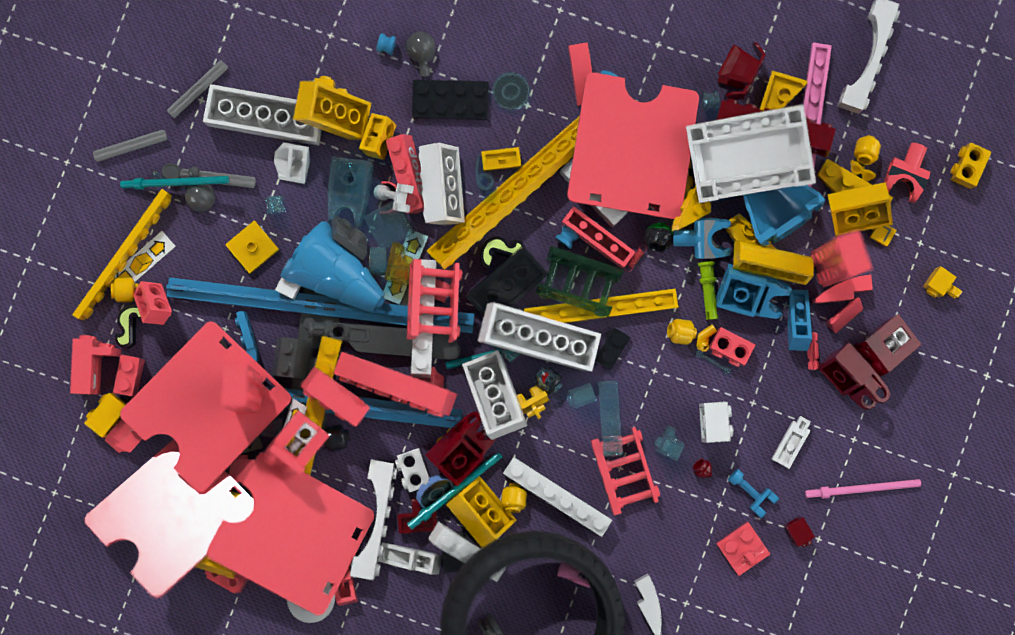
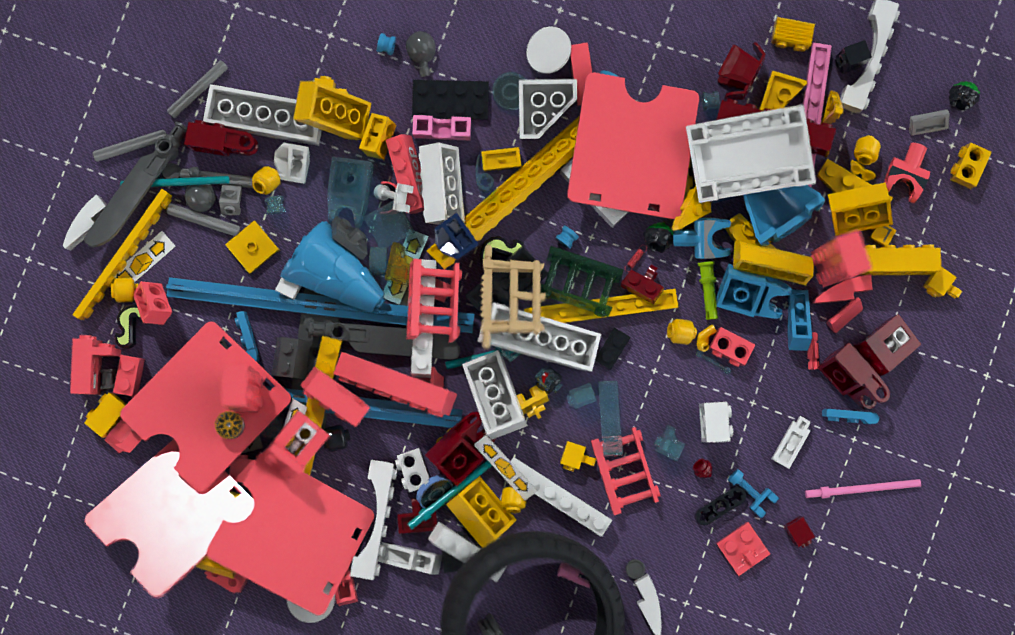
coral brick [561,206,635,269] -> none
none -> white slope [63,195,107,251]
none -> dark grey piece [84,121,187,248]
none -> dark grey bush [100,369,118,389]
none -> light grey axle [167,203,240,236]
none -> dark red brick [184,120,259,157]
none -> wheel [215,411,245,439]
none -> light grey bracket [219,185,242,215]
none -> yellow head [252,166,280,195]
none -> bright pink arch [412,115,471,141]
none -> dark blue slope [435,212,479,260]
none -> sticker [474,435,537,500]
none -> tan piece [480,245,545,349]
none -> white brick [519,79,577,139]
none -> white piece [527,26,571,74]
none -> yellow brick [560,441,596,472]
none -> dark red plate [621,265,664,304]
none -> dark grey piece [626,559,645,579]
none -> black beam [695,487,746,525]
none -> yellow brick [771,17,815,52]
none -> yellow wing [820,90,843,125]
none -> dark azure hinge [822,409,879,424]
none -> black brick [835,40,872,74]
none -> yellow brick [857,244,941,276]
none -> light grey plate [909,110,950,136]
none -> black piece [949,81,980,111]

